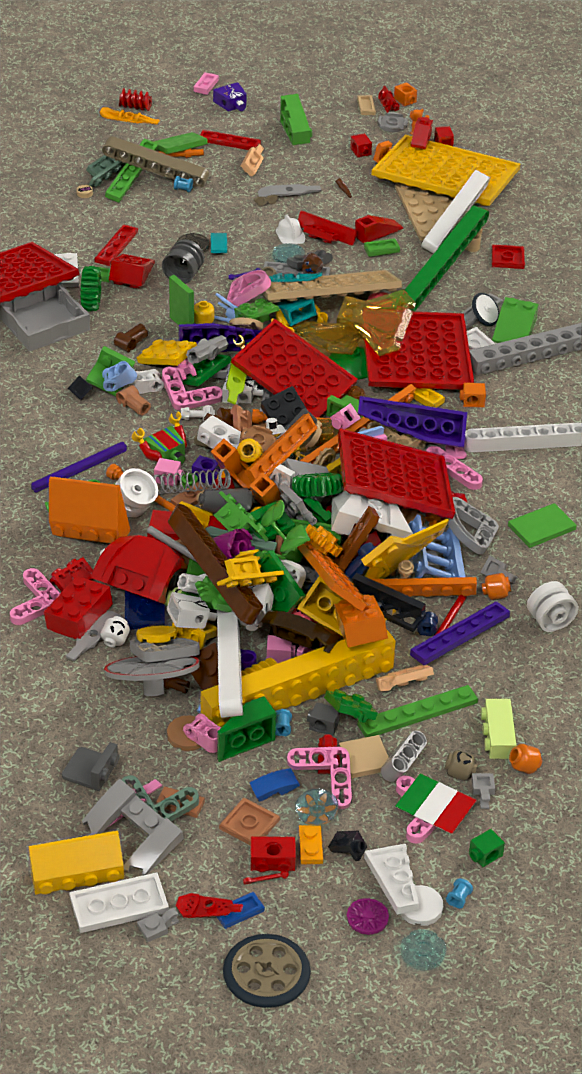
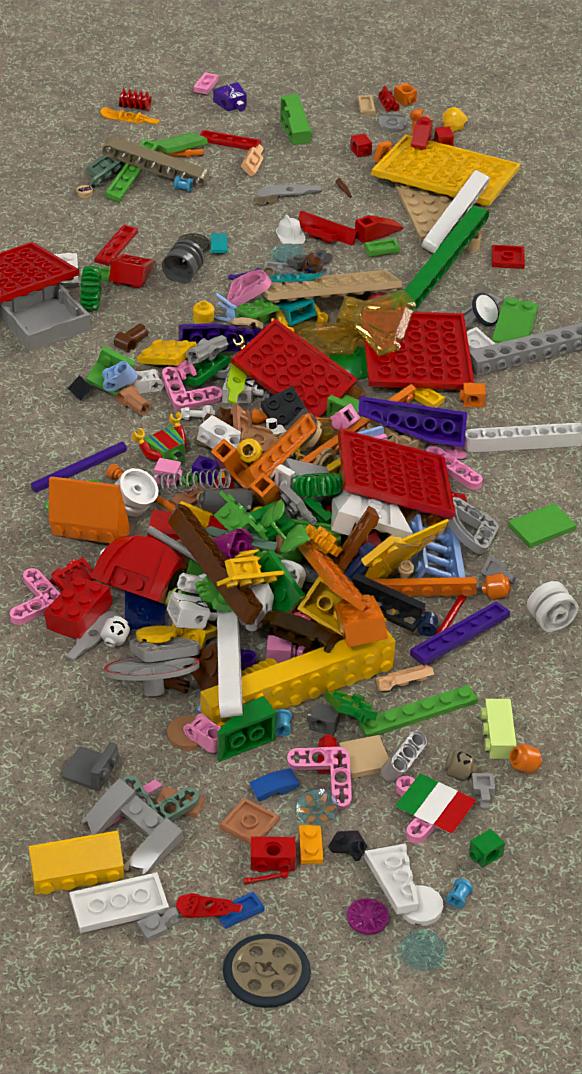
bright green tile [169,275,194,325] -> none
none -> yellow hair [442,107,468,132]

